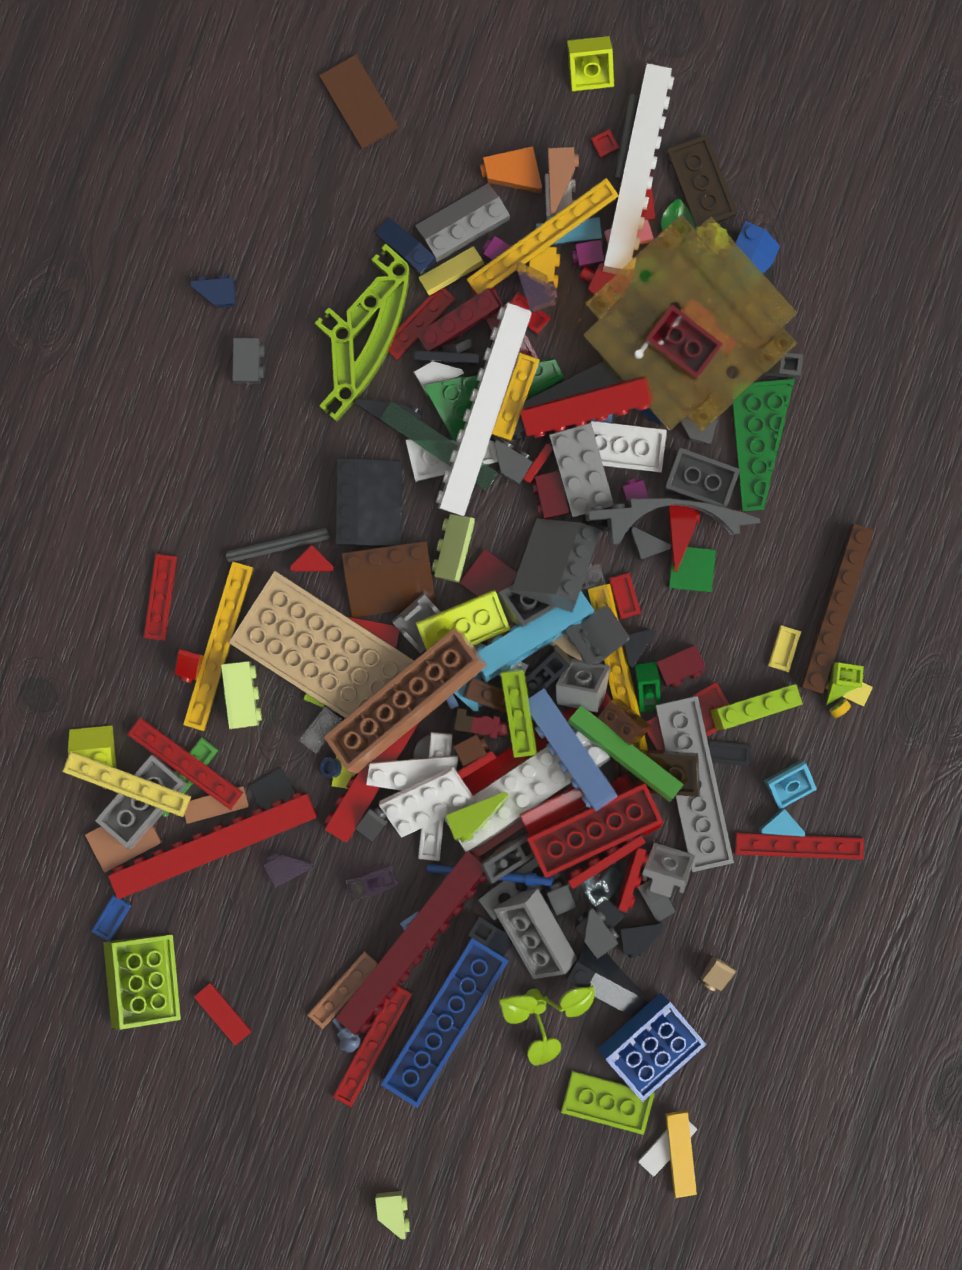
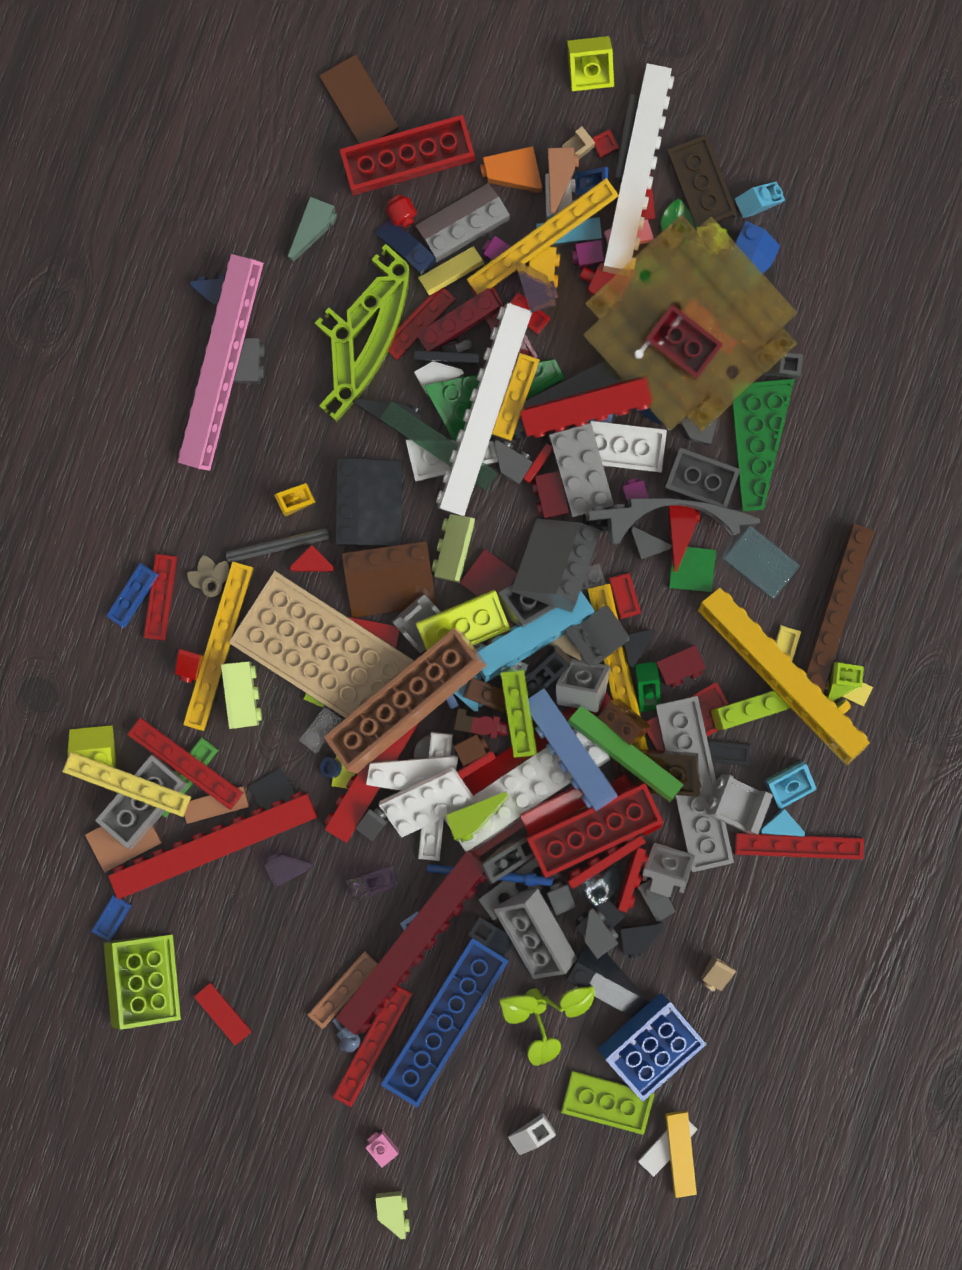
none -> blue tile [106,563,159,628]
none -> bright pink brick [178,254,264,471]
none -> dark tan plate [187,555,230,597]
none -> yellow slope [274,483,315,516]
none -> sand green slope [288,197,337,262]
none -> red brick [340,115,475,196]
none -> bright pink brick [366,1131,399,1167]
none -> red head [386,195,417,228]
none -> white slope [508,1113,556,1155]
none -> tan panel [562,127,595,159]
none -> blue slope [574,167,608,195]
none -> yellow brick [698,588,870,765]
none -> light grey panel [706,774,773,834]
none -> clear light blue tile [724,526,800,599]
none -> medium azure slope [735,181,786,218]

